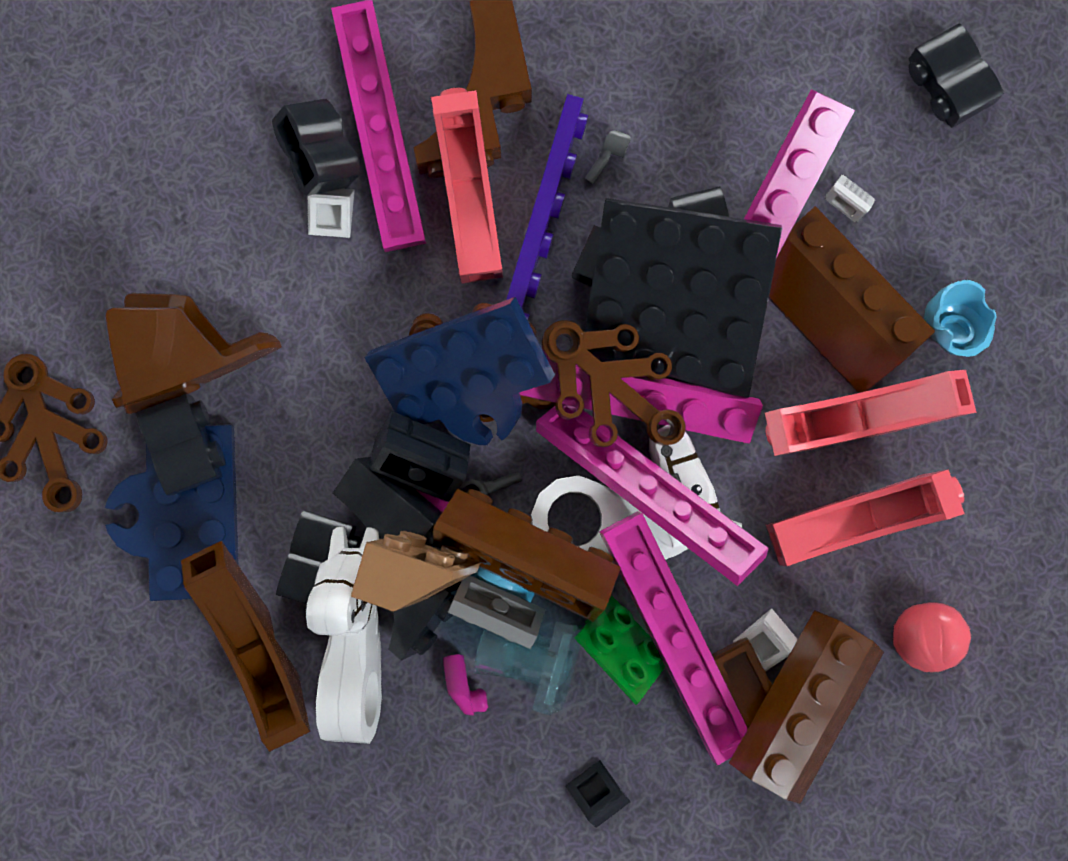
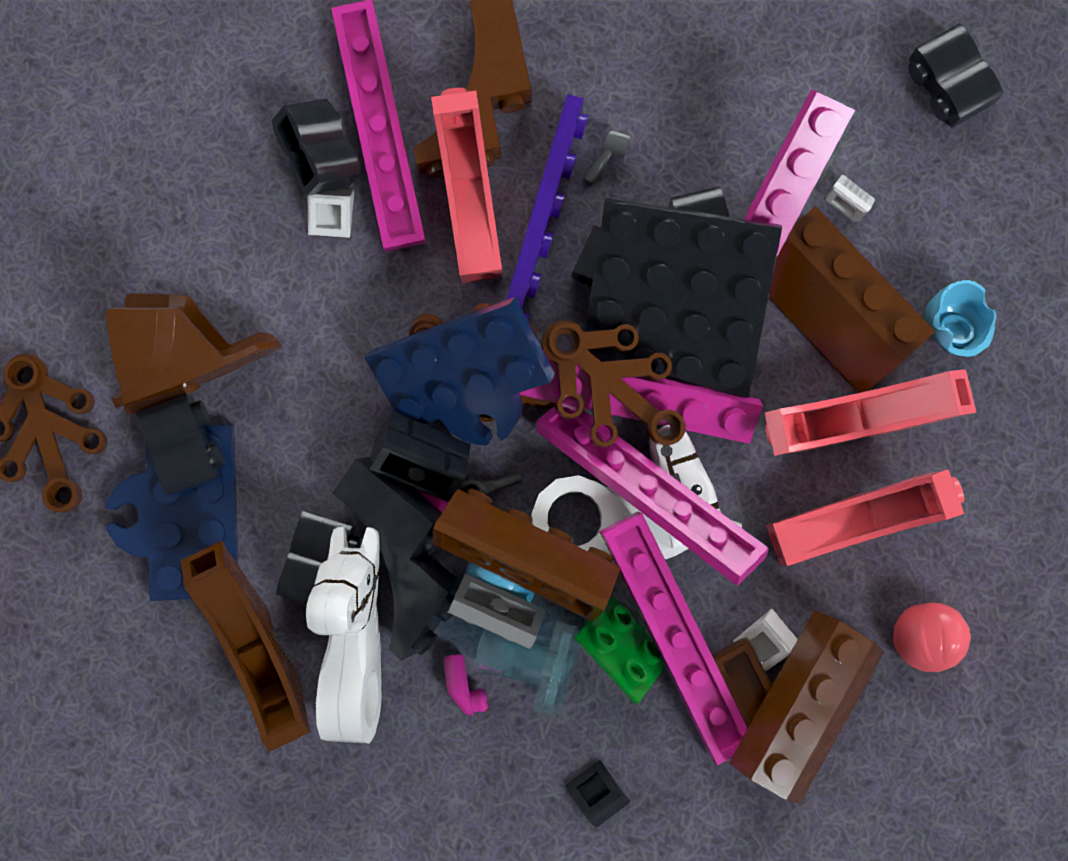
medium nougat slope [351,531,480,612] -> none

